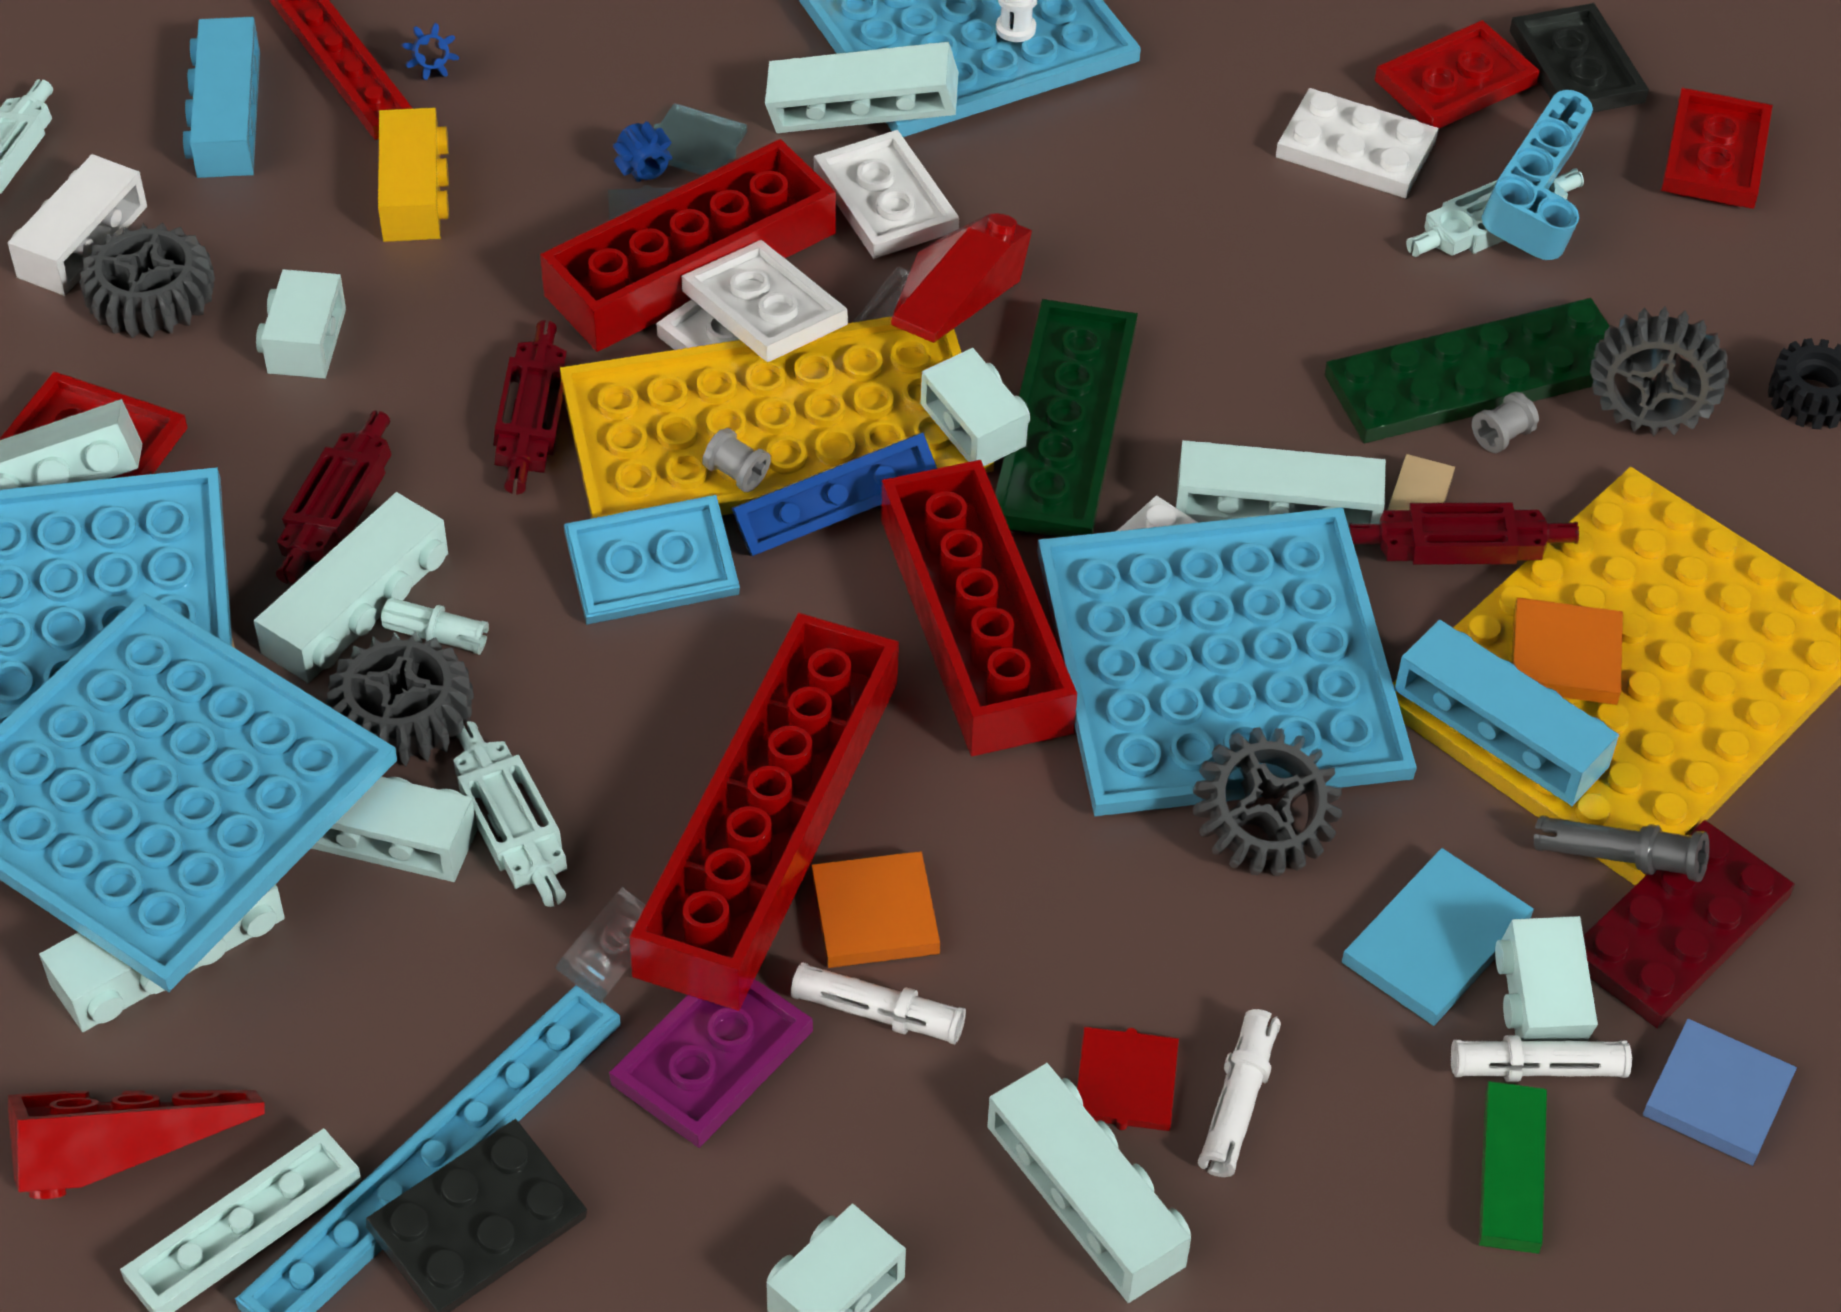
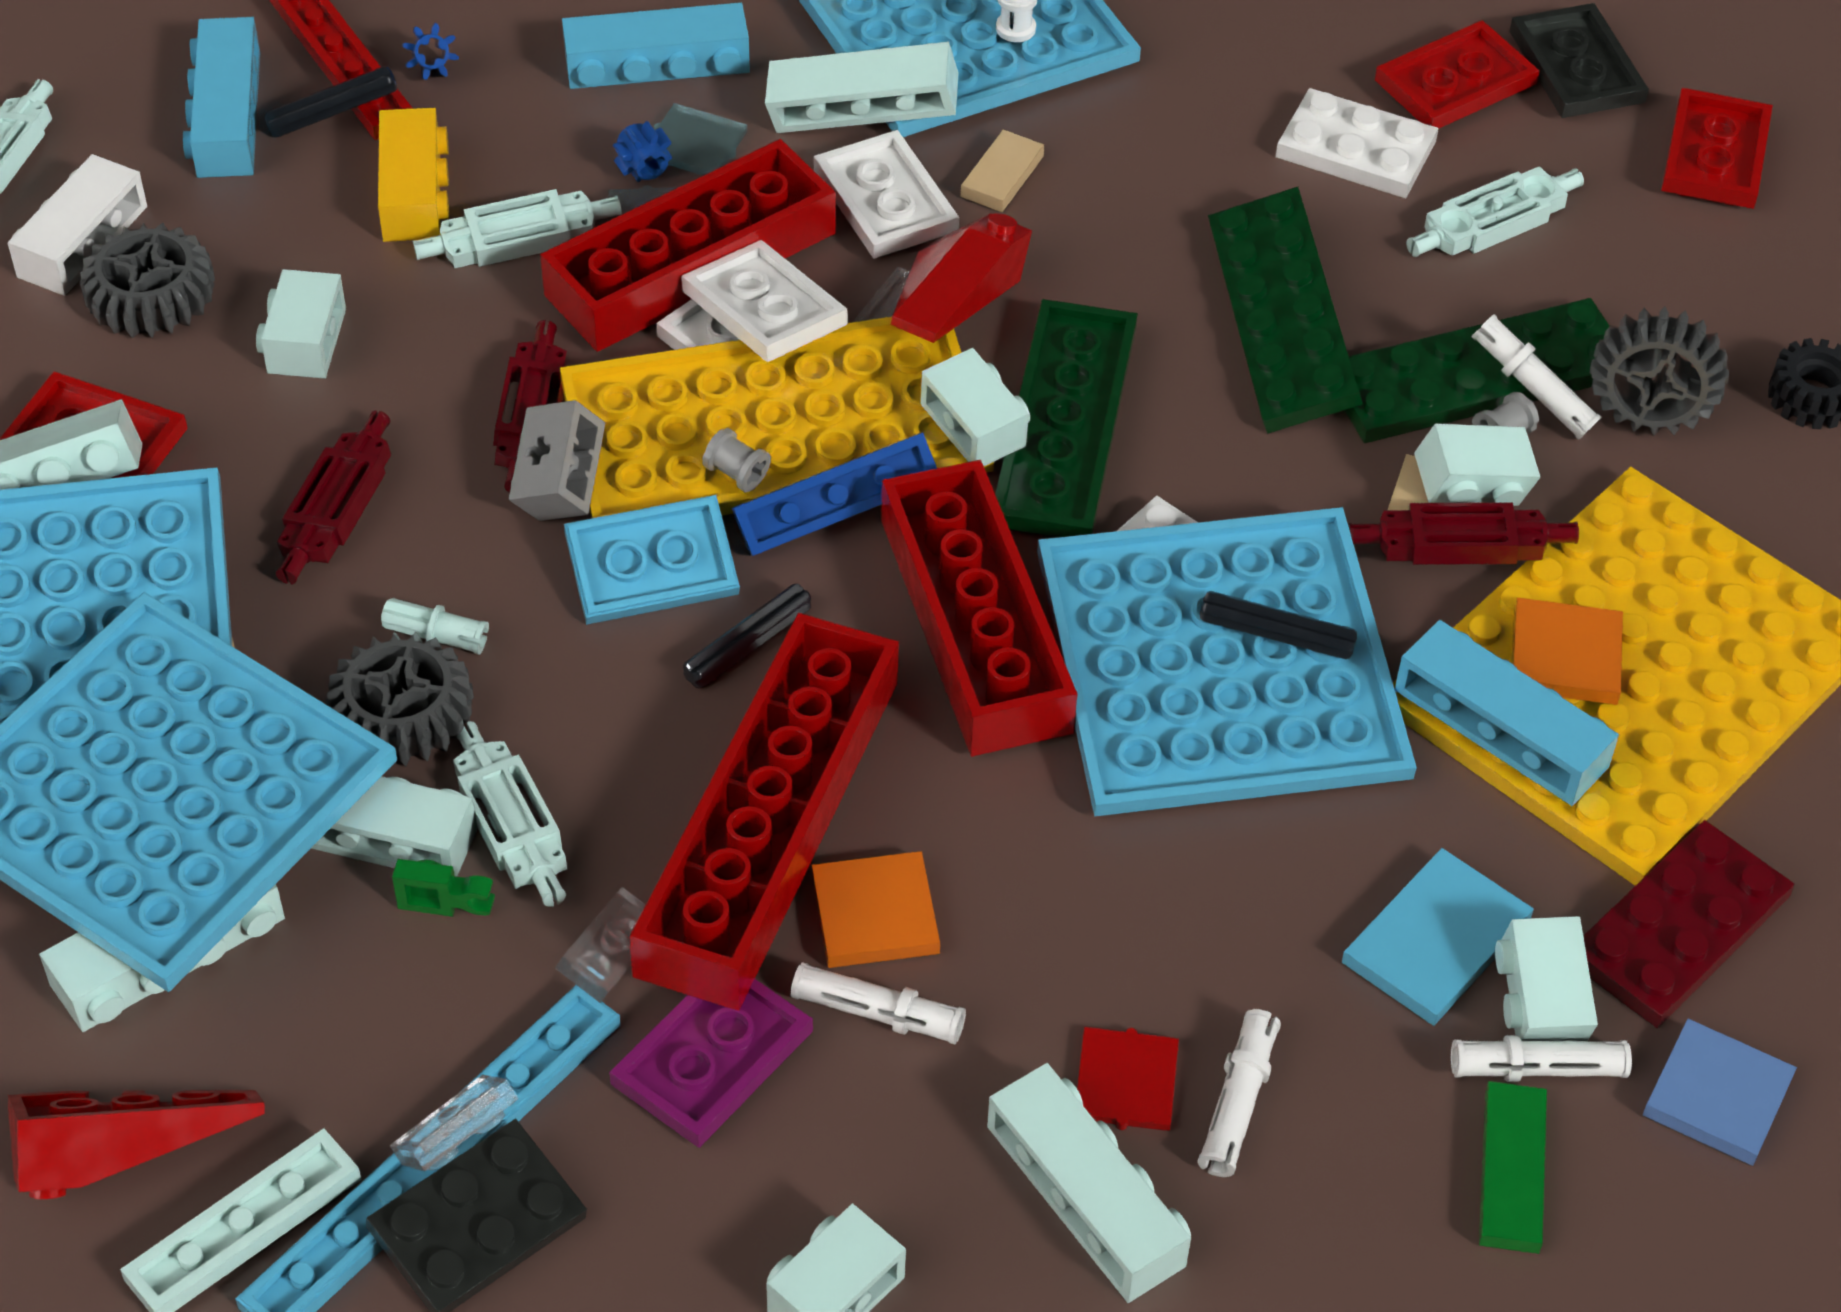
light aqua brick [254,492,448,683] -> none
light aqua brick [1176,440,1386,525] -> none
dark grey gear [1193,727,1342,876] -> none
medium azure beam [1481,90,1593,260] -> none
dark grey pin [1534,815,1710,882] -> none
none -> black axle [265,66,397,137]
none -> clear plate [390,1075,519,1171]
none -> green plate [392,859,495,917]
none -> light aqua piece [413,189,622,269]
none -> light grey brick [509,400,606,521]
none -> medium azure brick [562,2,750,89]
none -> black axle [683,583,812,689]
none -> tan tile [961,130,1044,212]
none -> black axle [1200,591,1357,659]
none -> dark green plate [1208,186,1363,434]
none -> light aqua brick [1414,424,1541,506]
none -> white pin [1472,314,1601,440]

